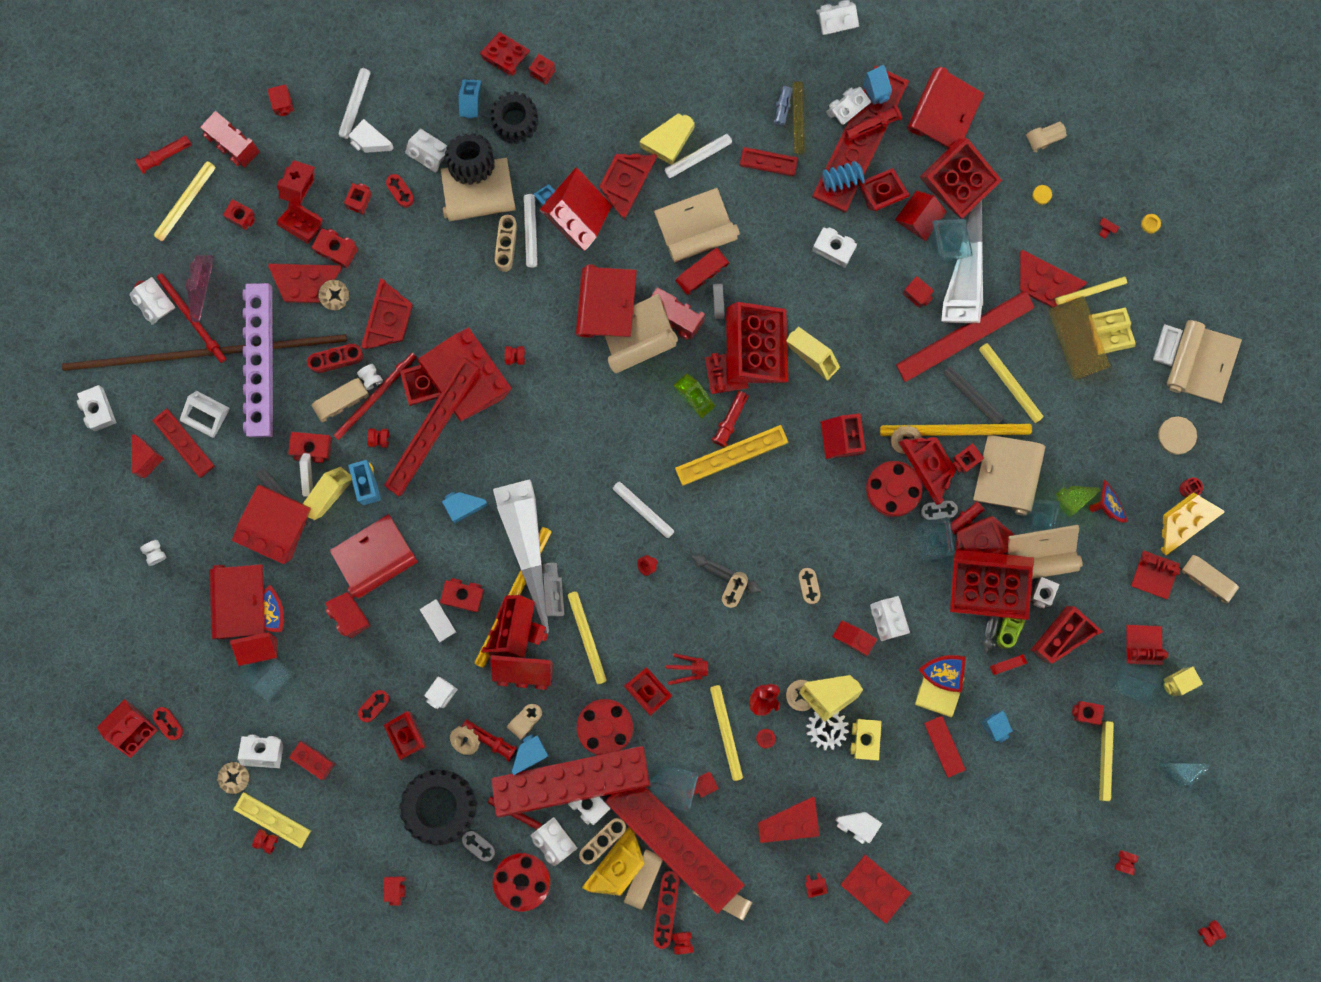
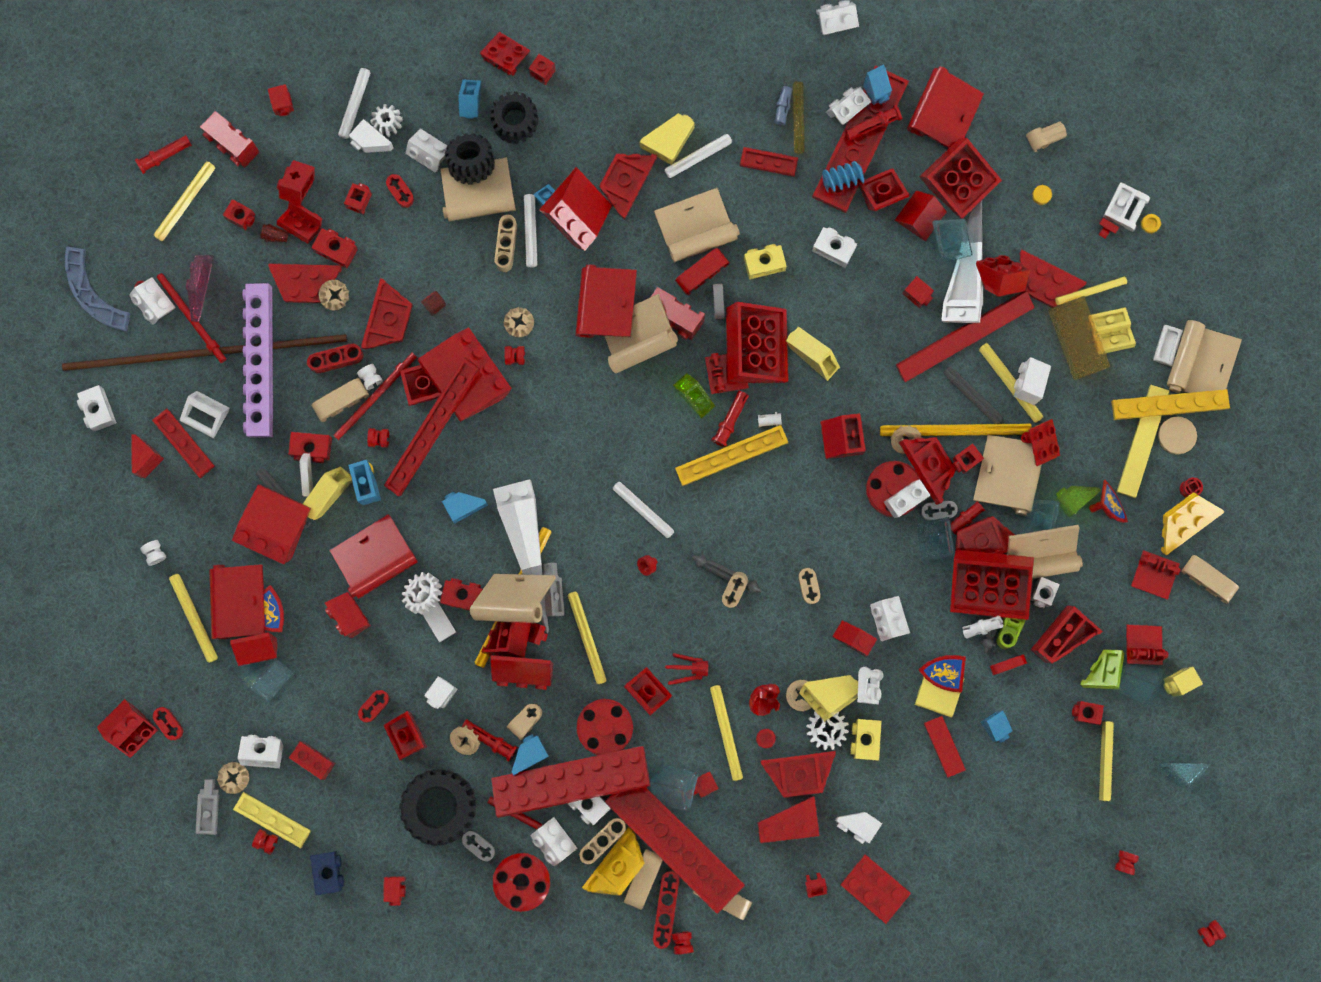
none -> sand blue tile [65,246,130,332]
none -> light yellow axle [169,574,218,663]
none -> light grey hinge [196,779,219,835]
none -> clear red cone [260,223,289,243]
none -> dark blue brick [310,851,345,895]
none -> white gear [370,104,403,137]
none -> white gear [402,572,442,615]
none -> clear red slope [421,291,446,316]
none -> tan door [470,574,556,623]
none -> tan gear [504,307,534,337]
none -> light yellow brick [744,244,787,280]
none -> white pin [758,412,782,427]
none -> red wing [760,751,836,798]
none -> white plate [857,667,883,705]
none -> white brick [884,479,930,518]
none -> white pin [962,616,1003,638]
none -> red slope [976,255,1030,297]
none -> white brick [1014,357,1051,405]
none -> red hinge [1021,419,1060,466]
none -> lime wing [1080,650,1125,689]
none -> white plate [1103,182,1150,231]
none -> yellow plate [1111,389,1230,420]
none -> light yellow tile [1117,385,1169,498]

